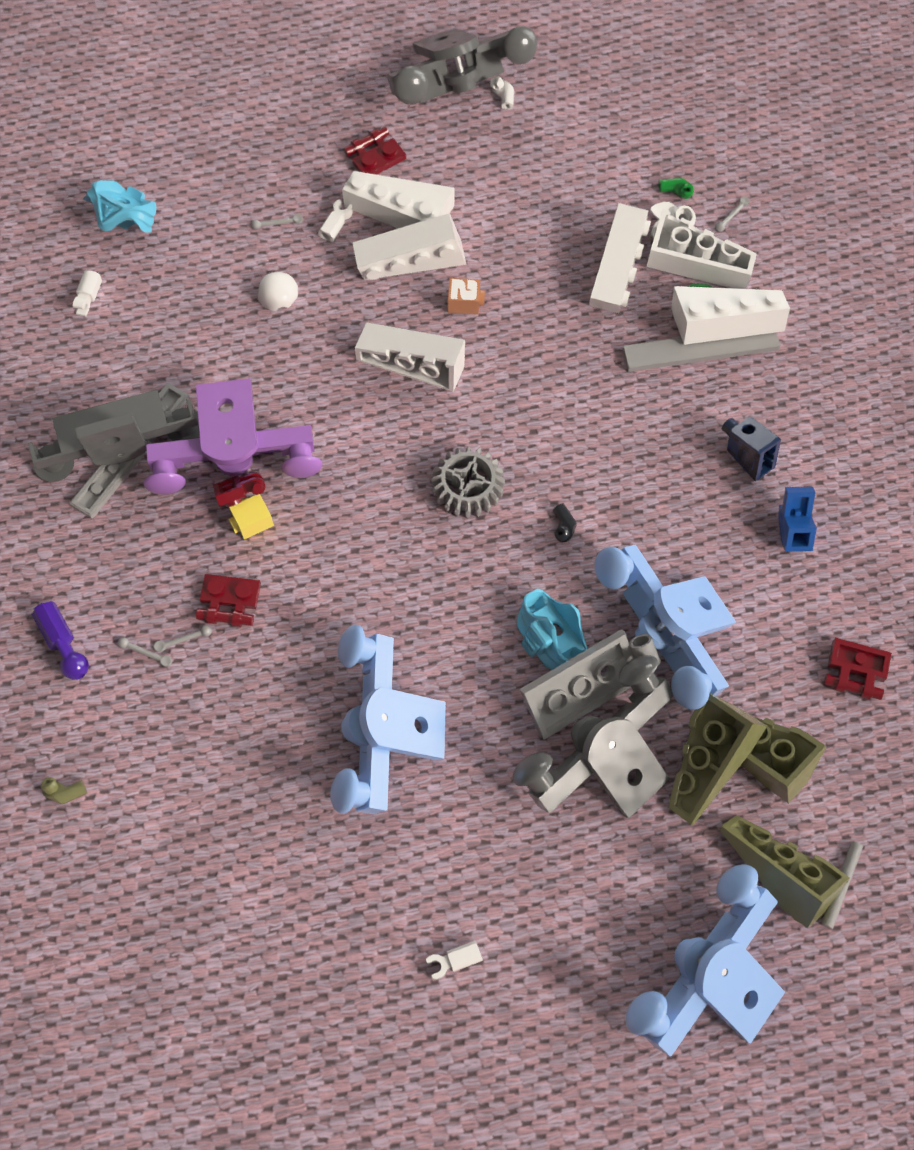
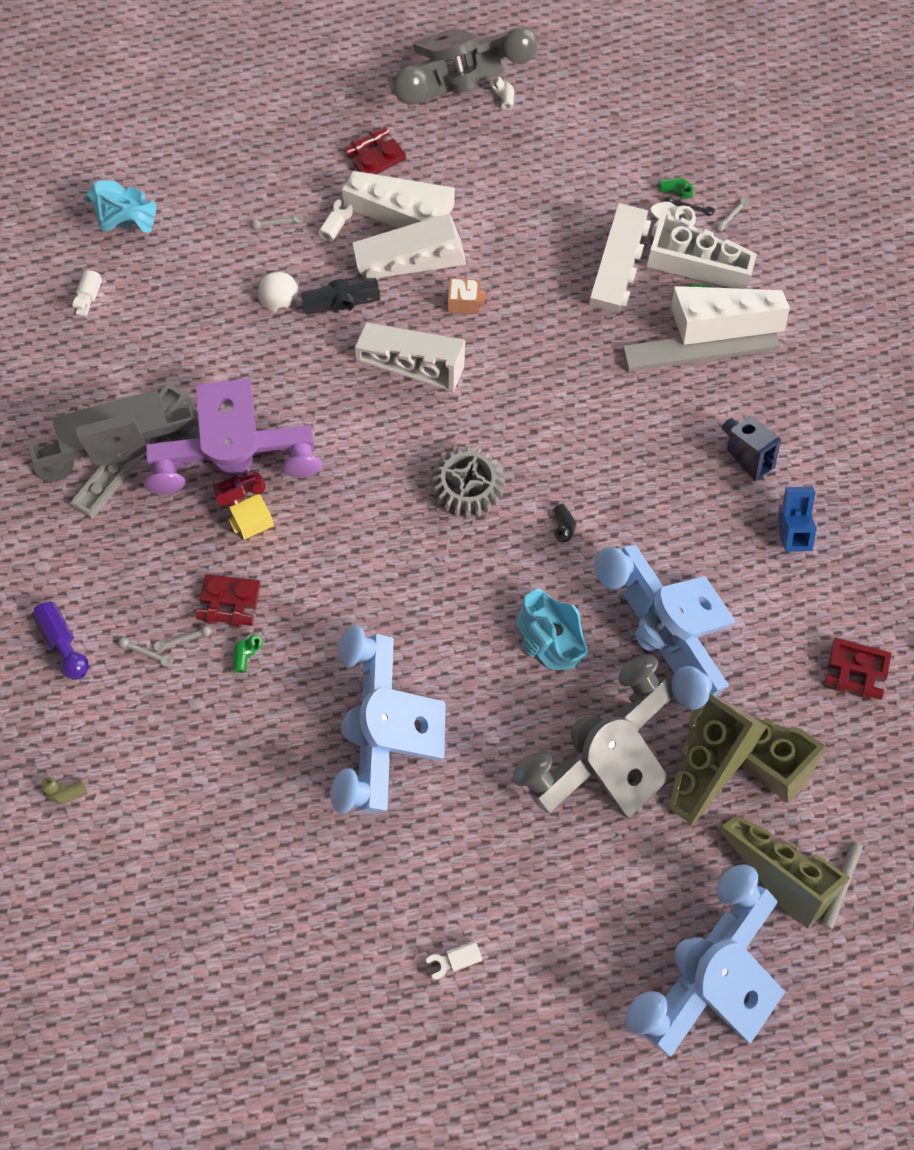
light grey hinge [520,629,660,740] -> none
none -> green arm [232,634,263,673]
none -> black piece [301,278,381,315]
none -> black hinge [664,196,715,216]

